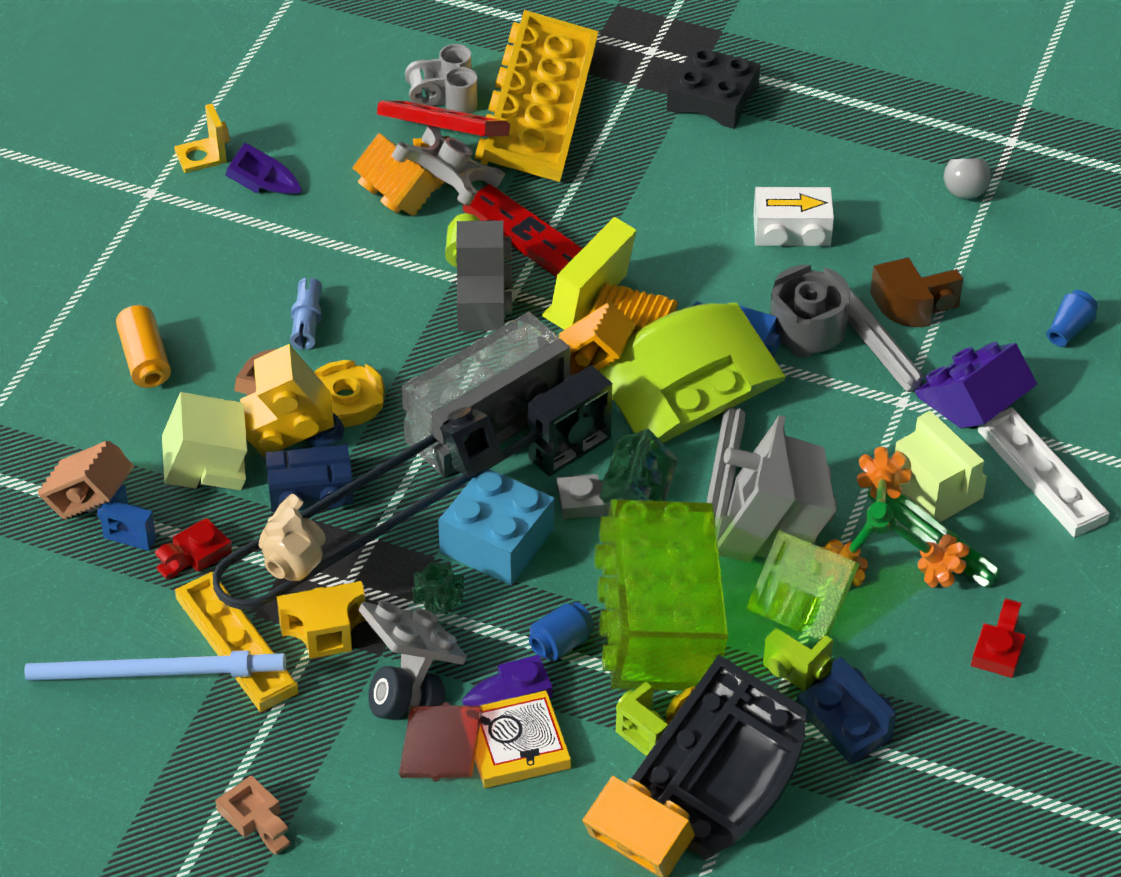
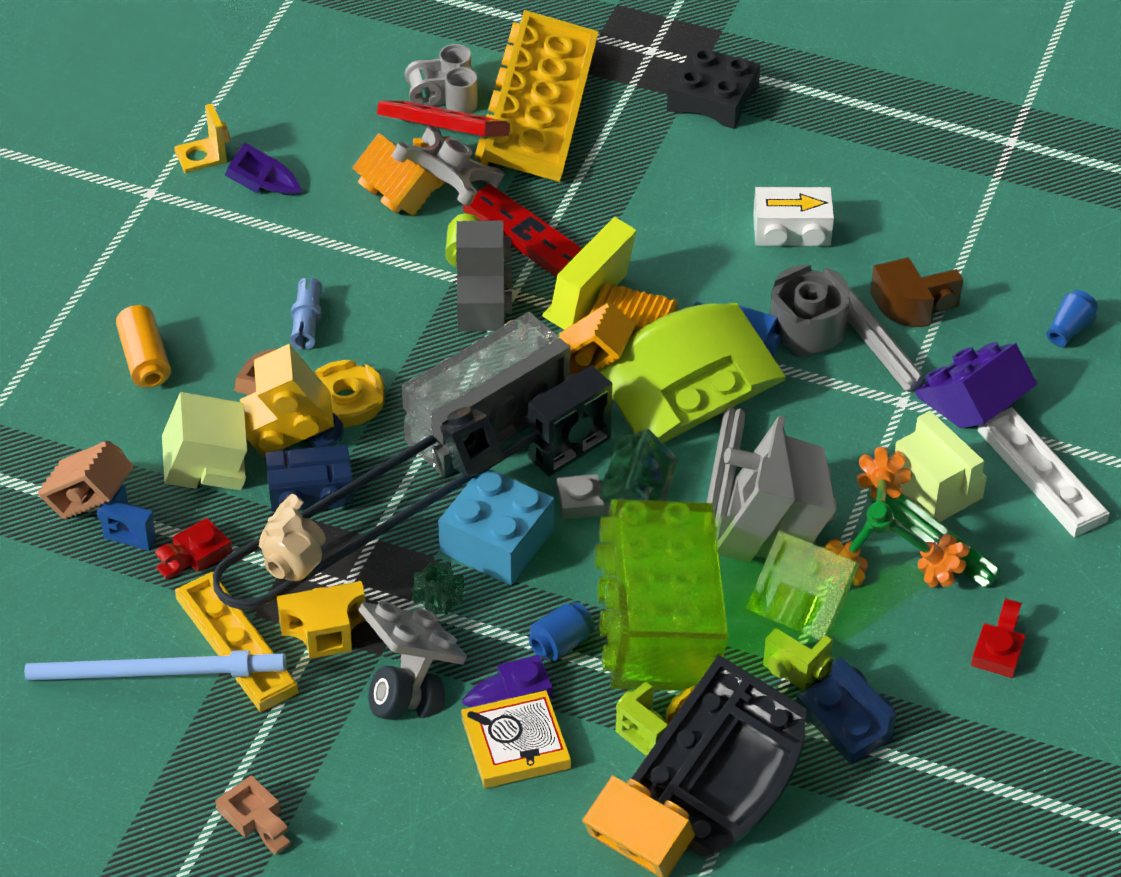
clear red piece [399,702,483,782] -> none
light grey piece [943,158,991,200] -> none

